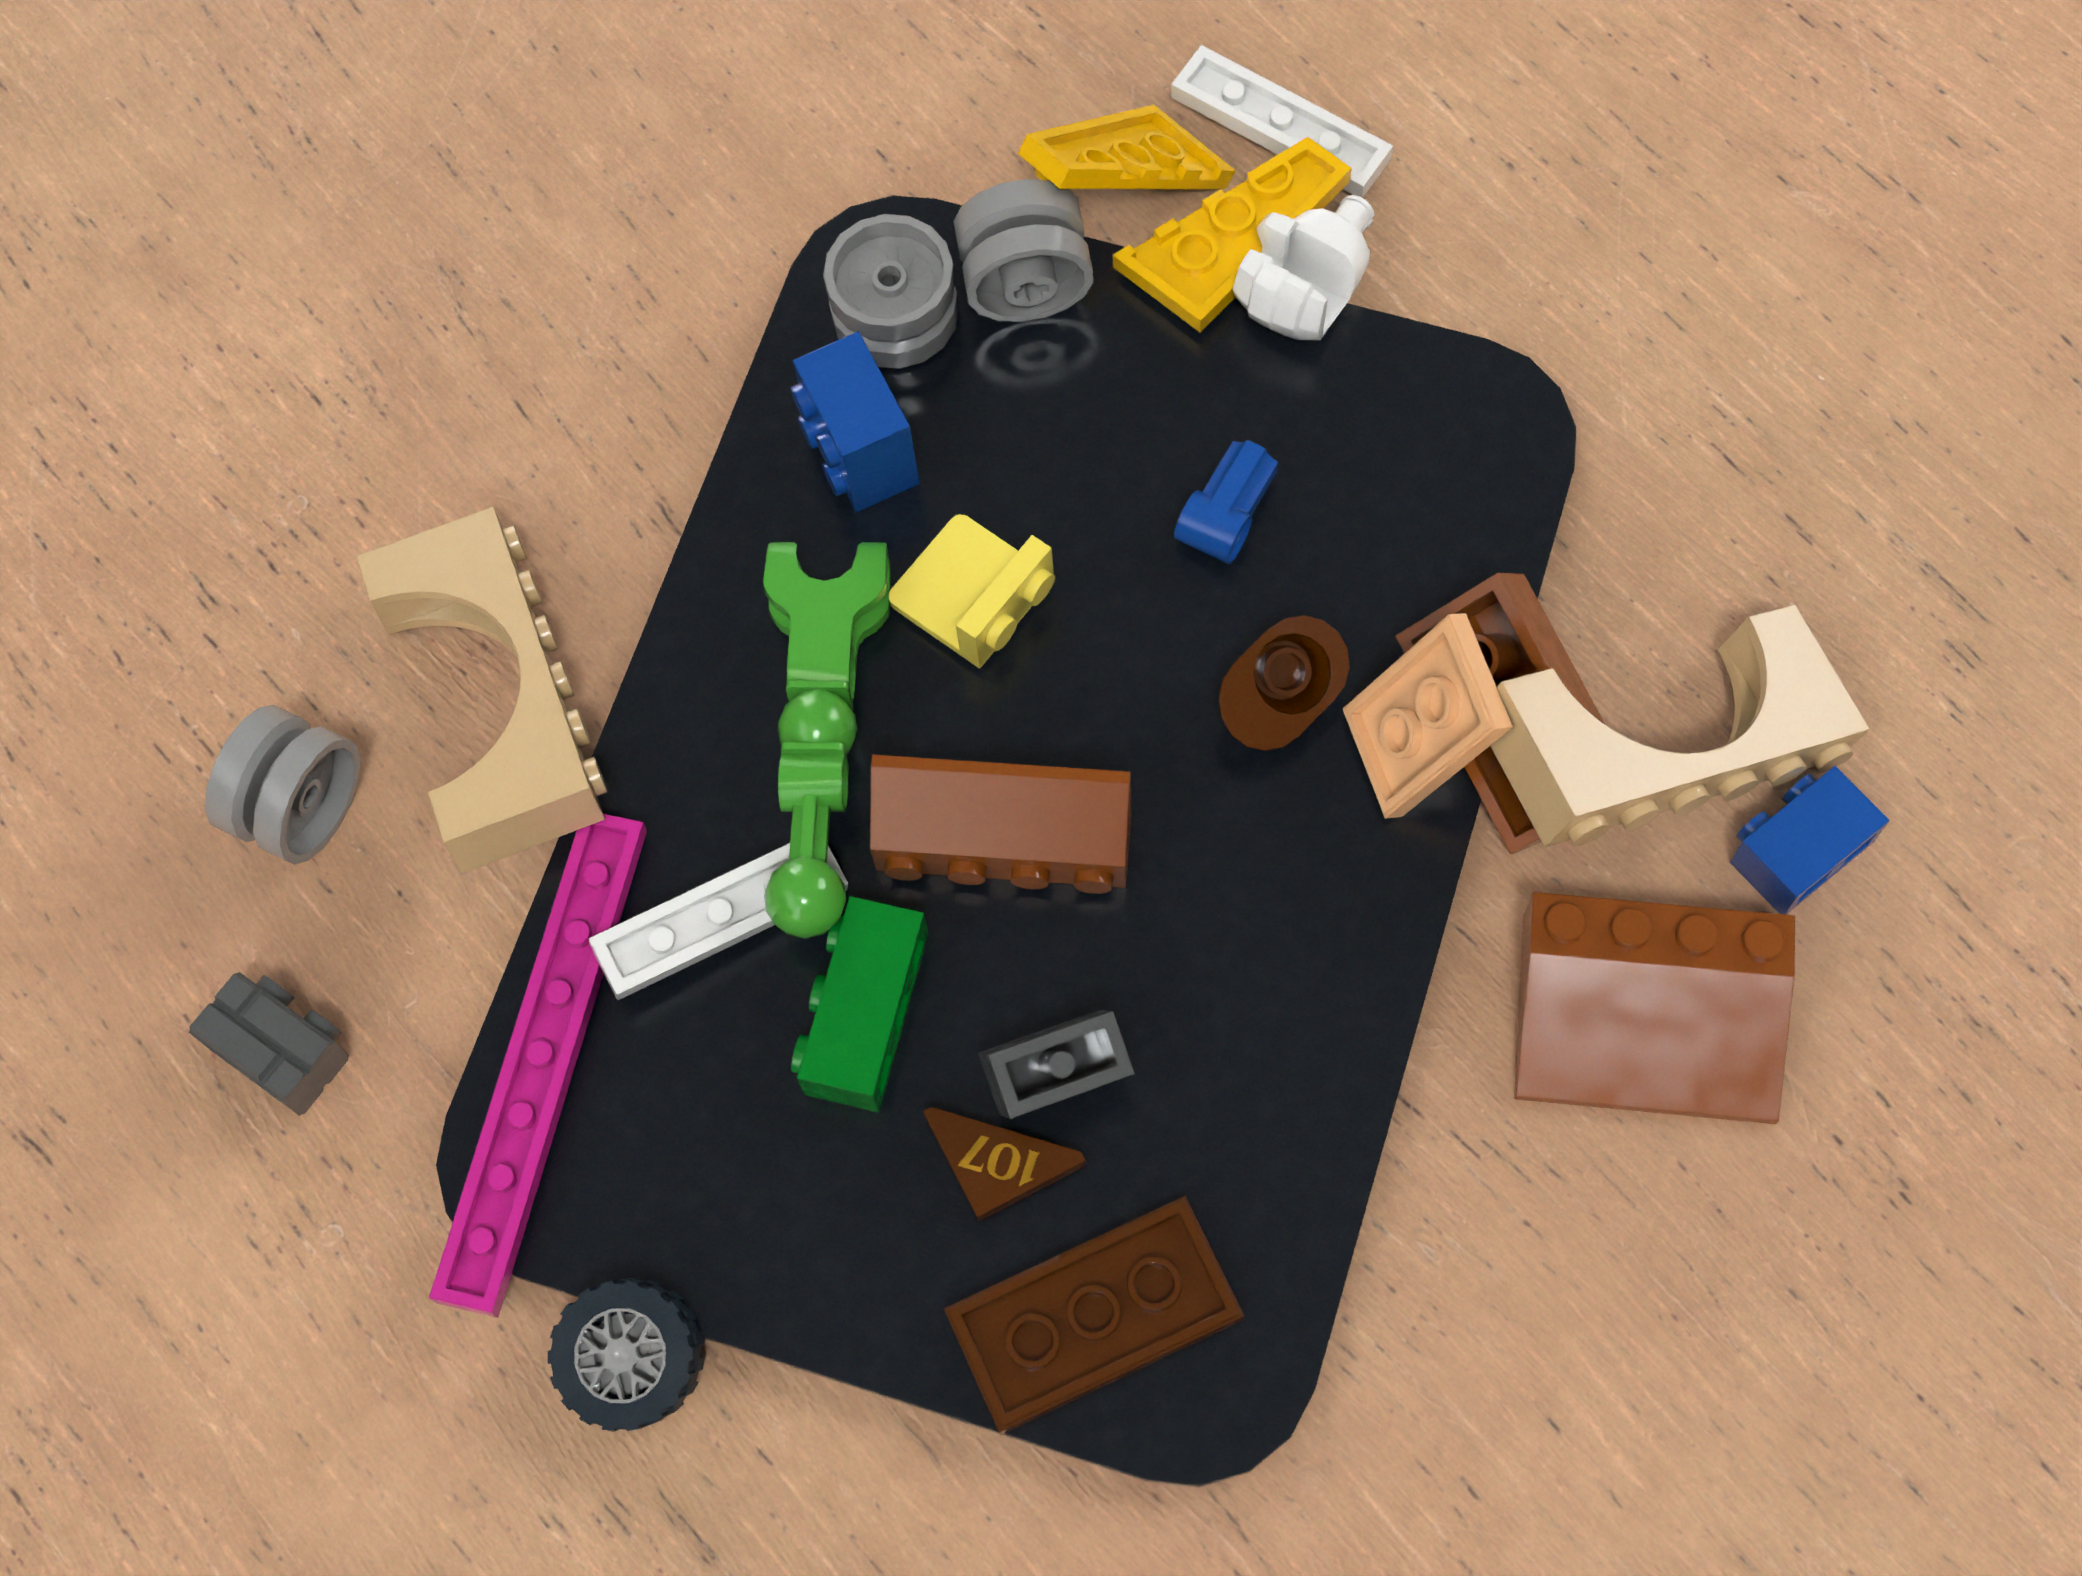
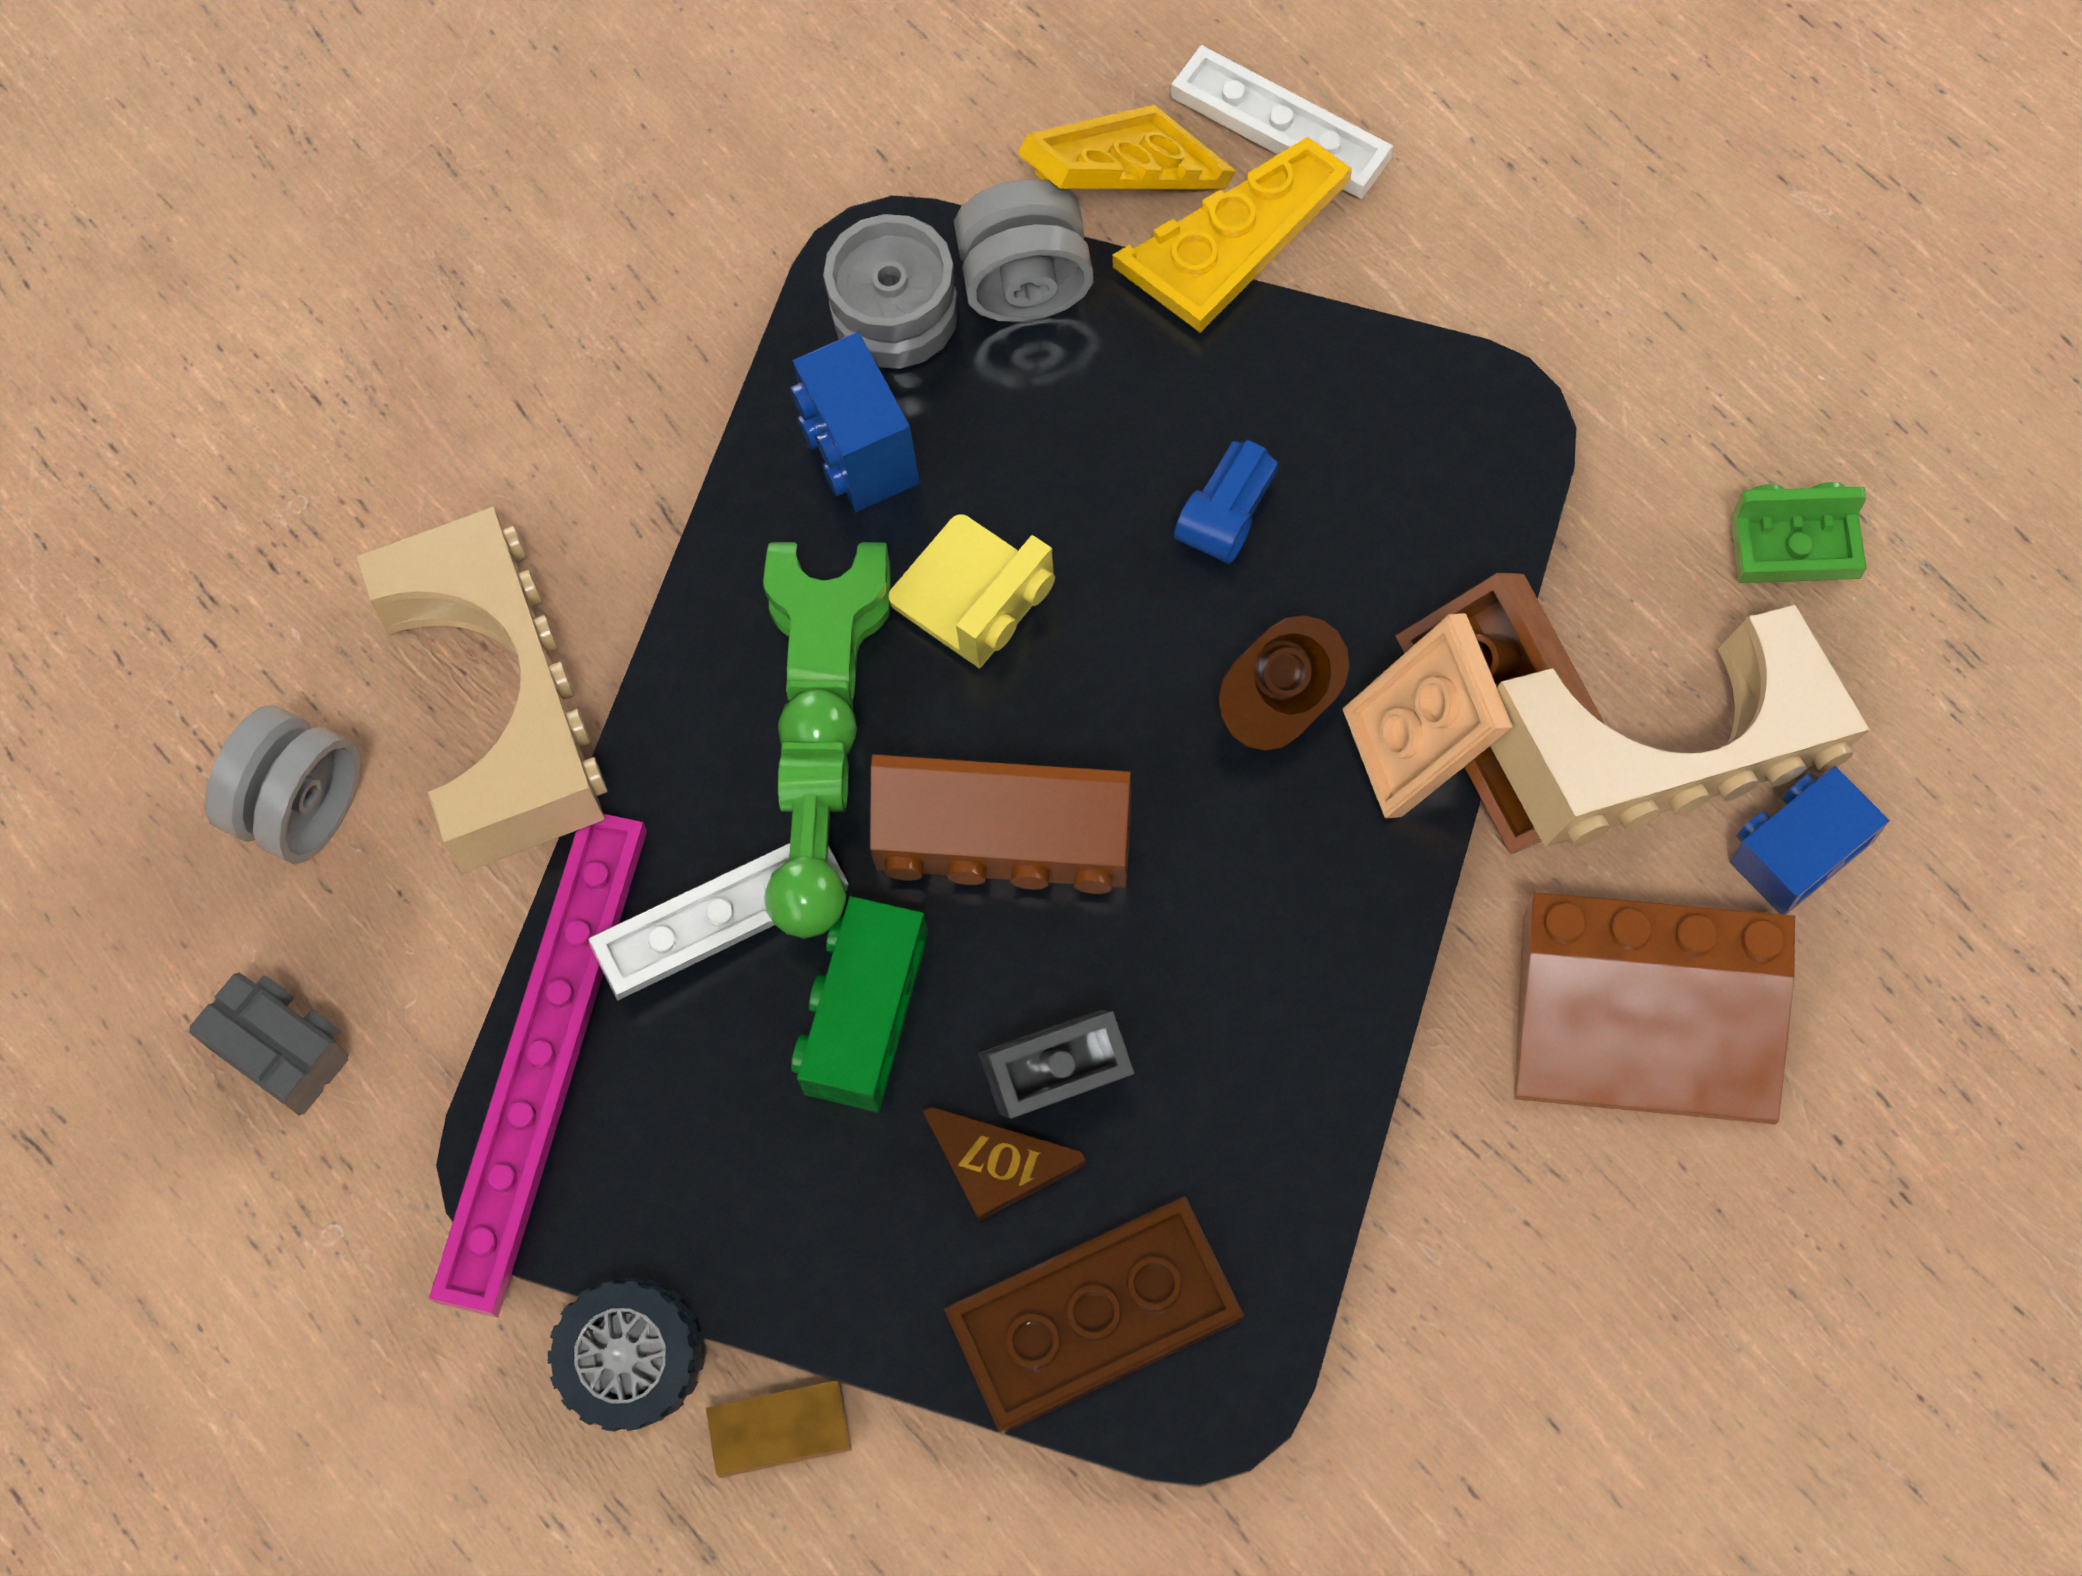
white piece [1233,195,1374,340] -> none
none -> pearl gold tile [706,1380,851,1478]
none -> bright green bracket [1731,482,1867,583]

